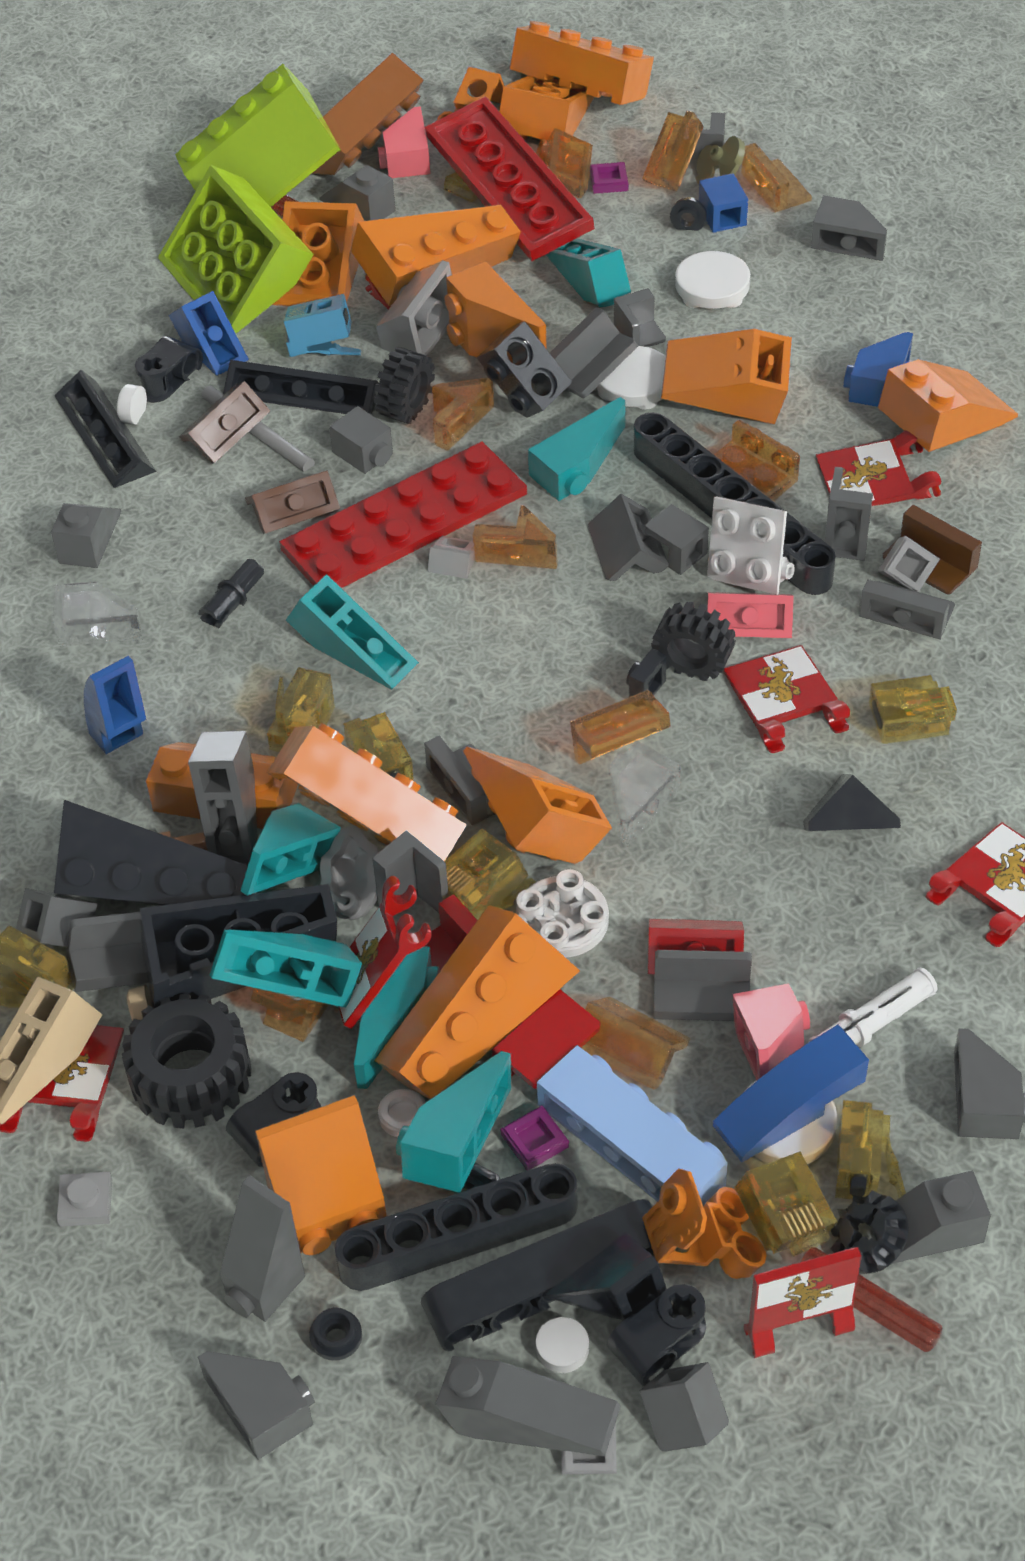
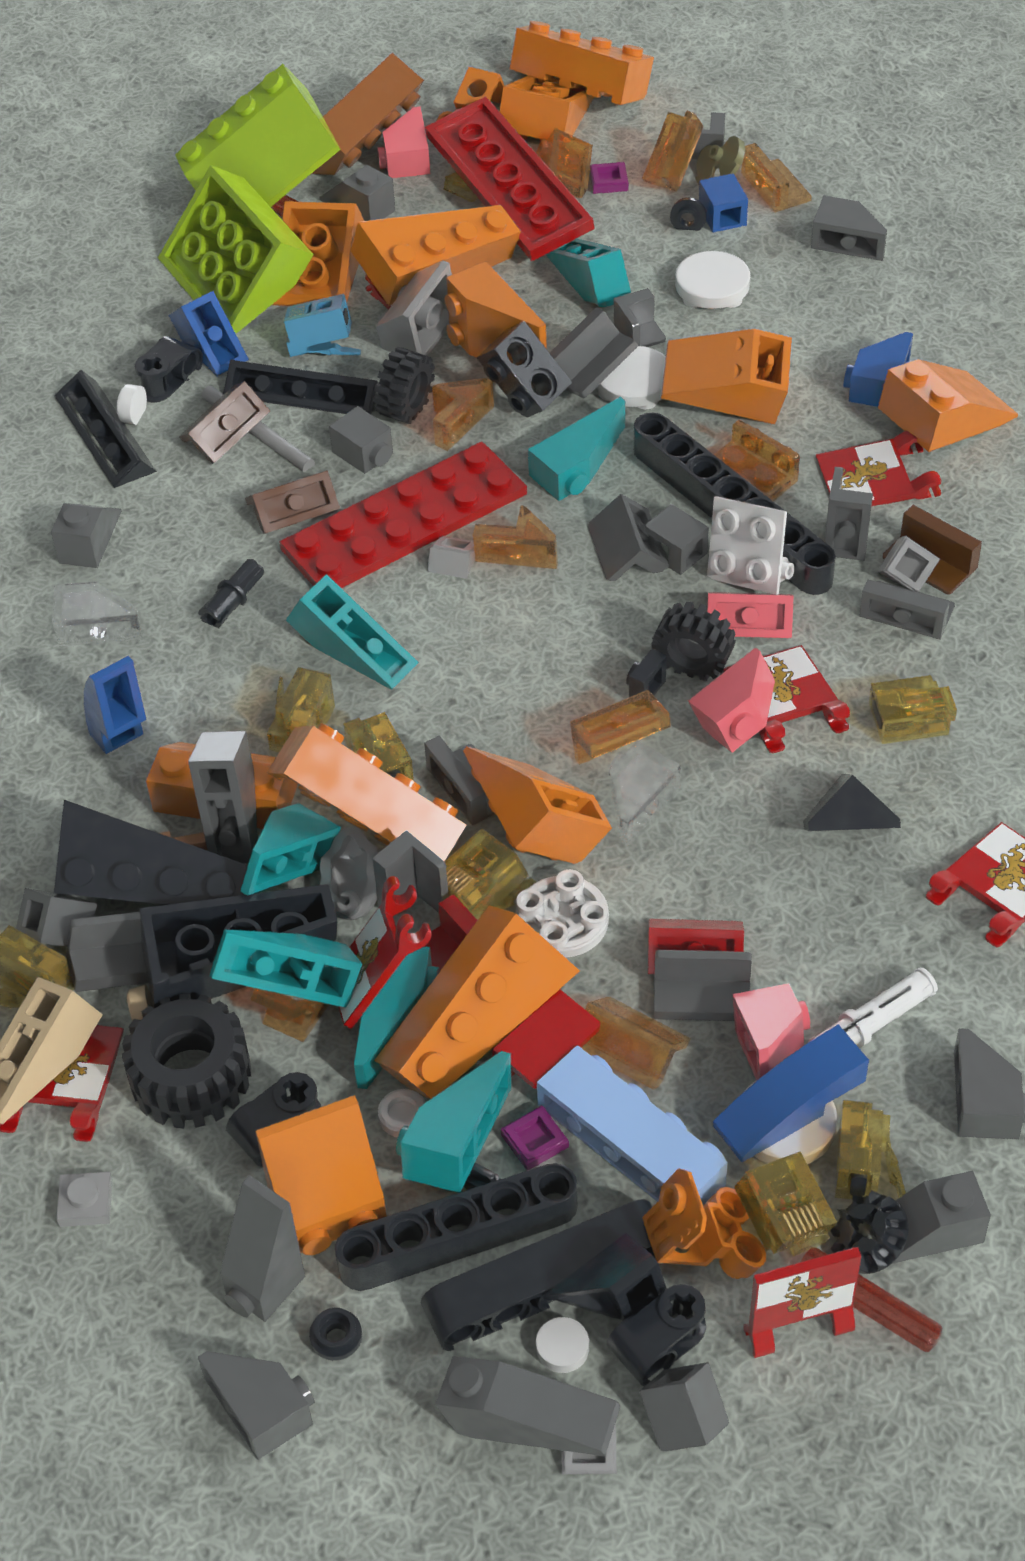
none -> coral slope [688,648,775,753]

